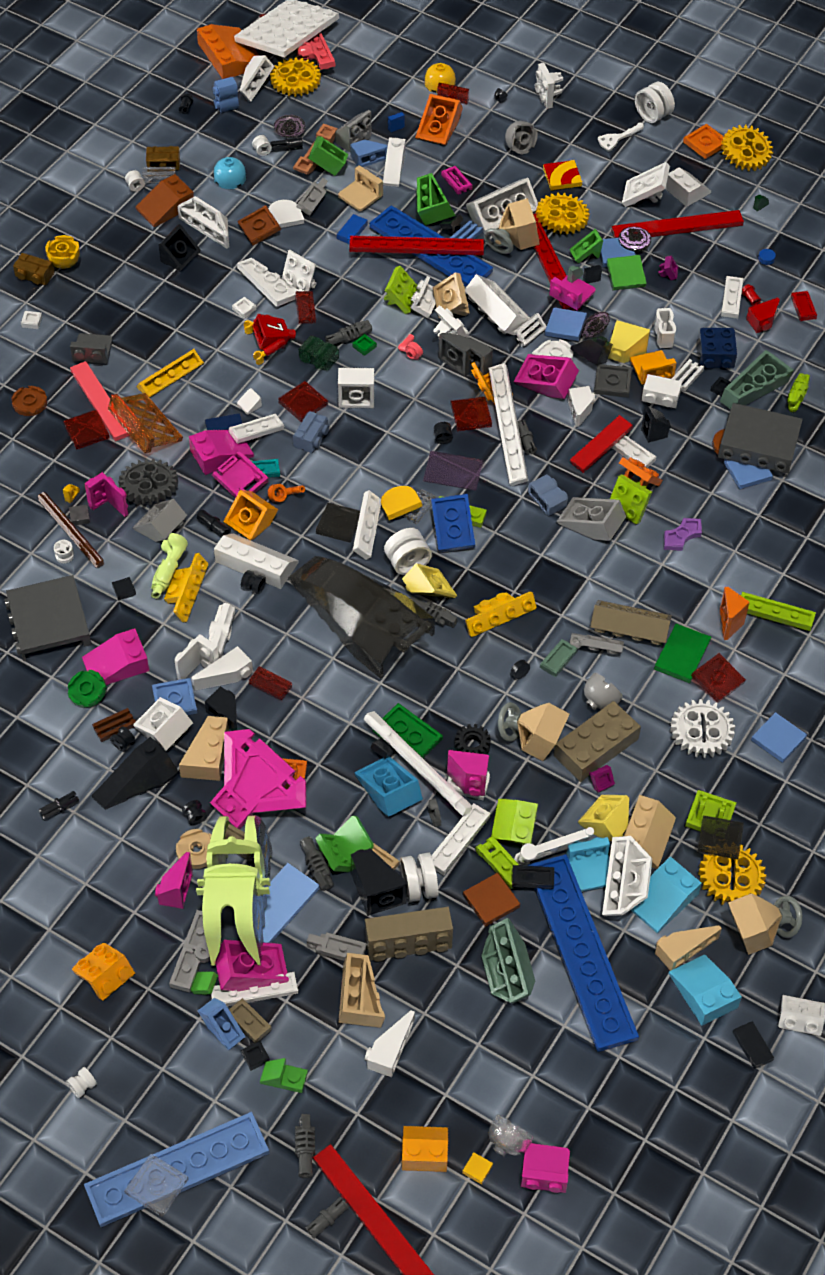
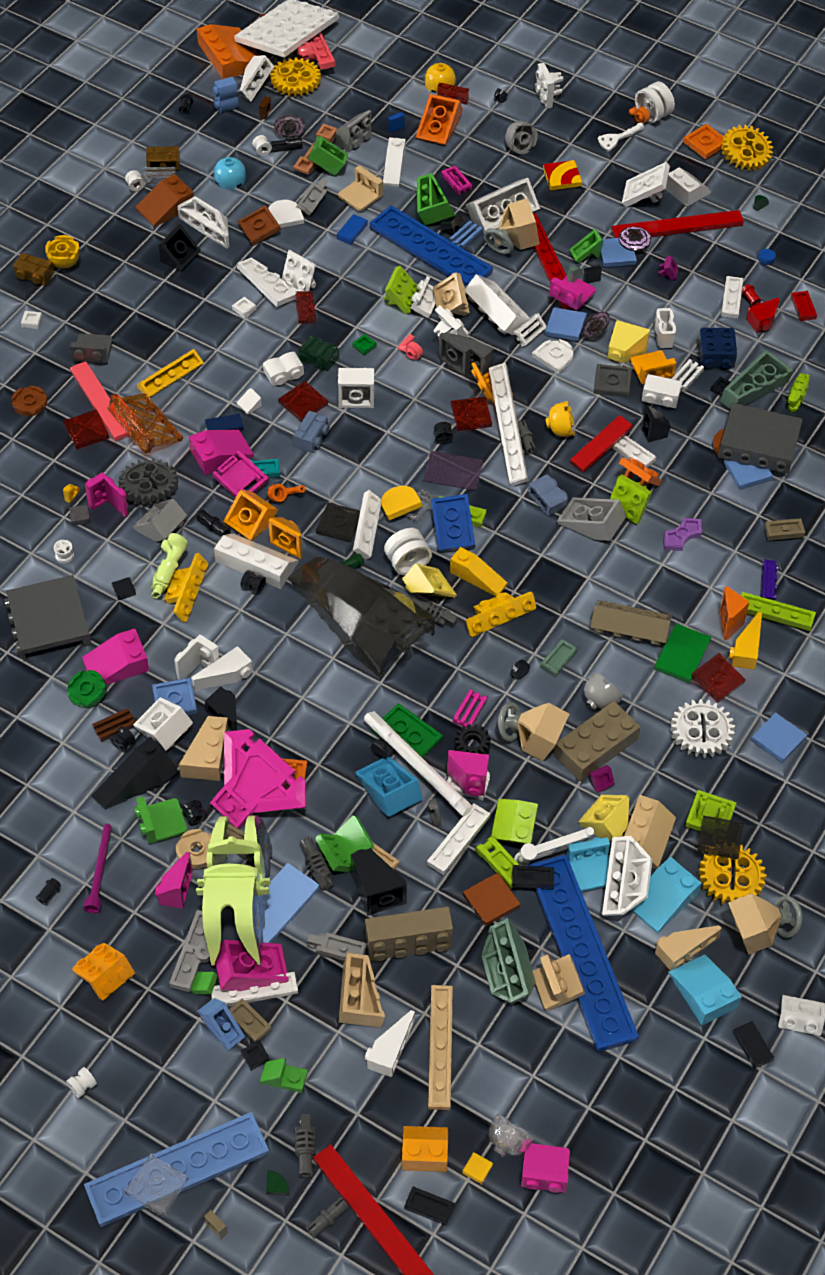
reddish brown axle [38,492,104,568] -> none
black axle [39,791,79,819] -> none
white piece [209,603,235,657] -> none
white tile [229,414,284,444] -> none
red torso [243,314,296,365] -> none
clear red plate [249,666,292,700] -> none
dark grey hinge [325,320,372,347] -> none
red tile [349,236,484,255] -> none
medium blue slope [350,140,388,167] -> none
white wheel [400,852,438,903] -> none
dark pink slope [514,354,579,399] -> none
yellow gear [536,192,590,234] -> none
white slope [567,386,595,427] -> none
black slope [570,336,613,365] -> none
light grey hinge [570,633,624,654] -> none
bright green tile [606,255,647,290] -> none
none -> black pin [36,878,61,905]
none -> magenta piece [83,824,112,914]
none -> bright green bracket [134,796,187,844]
none -> dark tan tile [204,1210,228,1240]
none -> reddish brown tile [259,96,271,120]
none -> white brick [263,352,304,386]
none -> dark green tile [266,1170,289,1195]
none -> light orange slope [268,517,302,559]
none -> dark green pin [339,553,364,574]
none -> black tile [404,1186,455,1226]
none -> tan tile [428,985,453,1110]
none -> yellow slope [450,547,508,596]
none -> dark pink tile [453,689,487,728]
none -> tan bracket [533,954,586,1012]
none -> yellow cylinder [546,401,575,437]
none -> orange plate [629,106,650,124]
none -> yellow slope [729,612,762,670]
none -> dark purple piece [761,559,778,601]
none -> dark tan plate [764,518,805,541]

